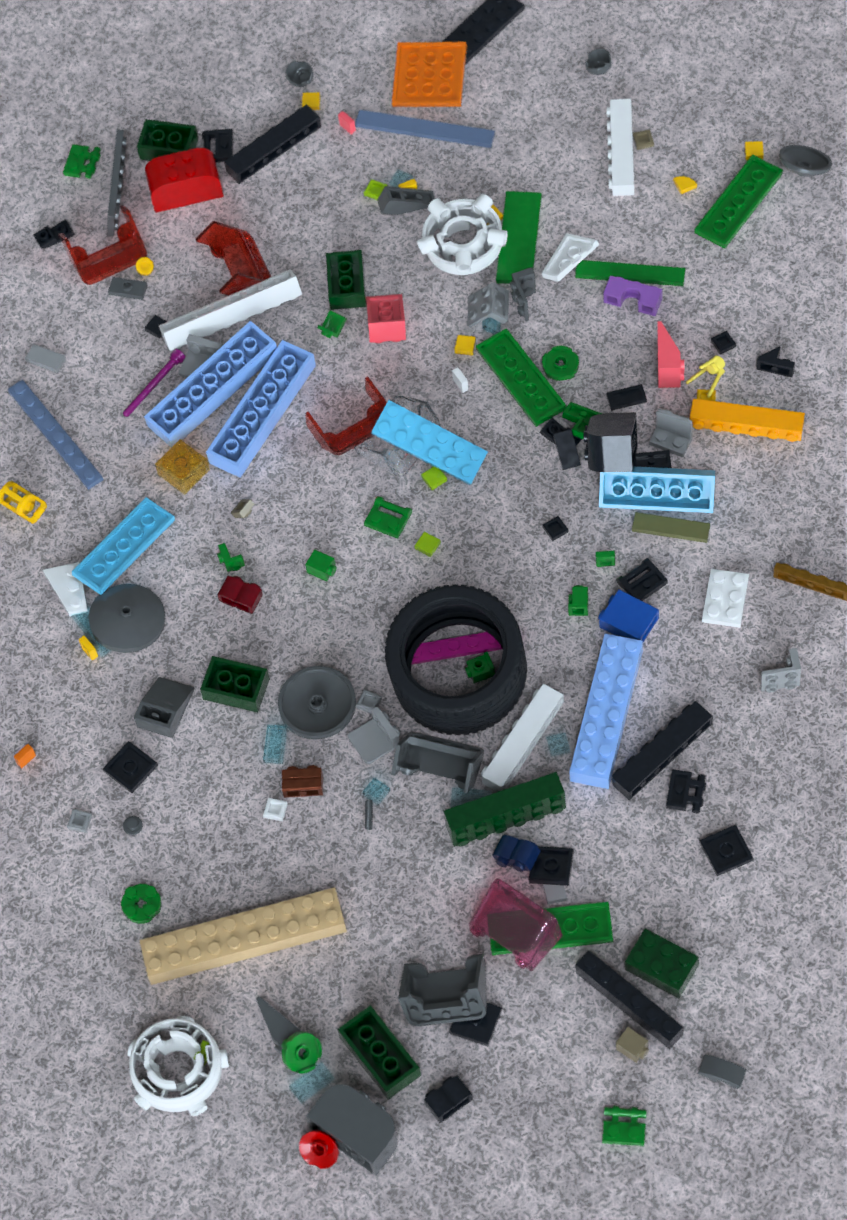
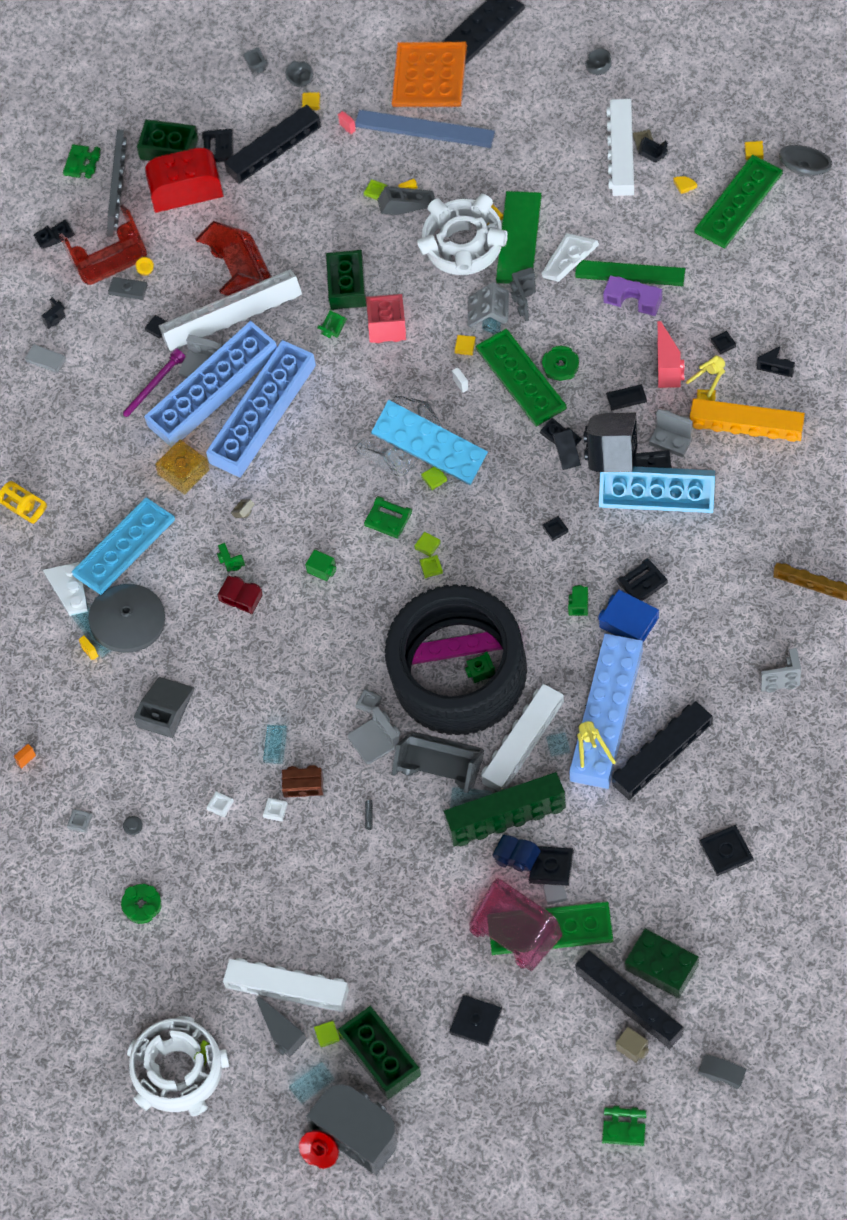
sand blue plate [8,379,103,490] -> none
black plate [103,741,158,793] -> none
tan brick [139,887,347,985] -> none
dark green brick [200,656,270,713] -> none
dark grey dish [278,666,356,739] -> none
green plate [282,1031,322,1074] -> none
clear red windscreen [305,376,387,455] -> none
clear light blue tile [362,778,390,805] -> none
clear light blue tile [389,169,414,187] -> none
dark grey windscreen [398,954,487,1026] -> none
black brick [424,1075,473,1123] -> none
green plate [562,402,602,439] -> none
green tile [596,550,615,567] -> none
olive tile [632,512,711,543] -> none
black plate [666,769,706,814] -> none
white plate [702,569,749,628] -> none
none -> black bracket [41,297,65,329]
none -> white tile [206,792,234,817]
none -> white brick [223,958,349,1012]
none -> dark grey bracket [243,47,268,74]
none -> lime tile [314,1021,340,1048]
none -> lime tile [419,555,443,578]
none -> light yellow plant [577,721,616,768]
none -> black bracket [638,137,668,163]

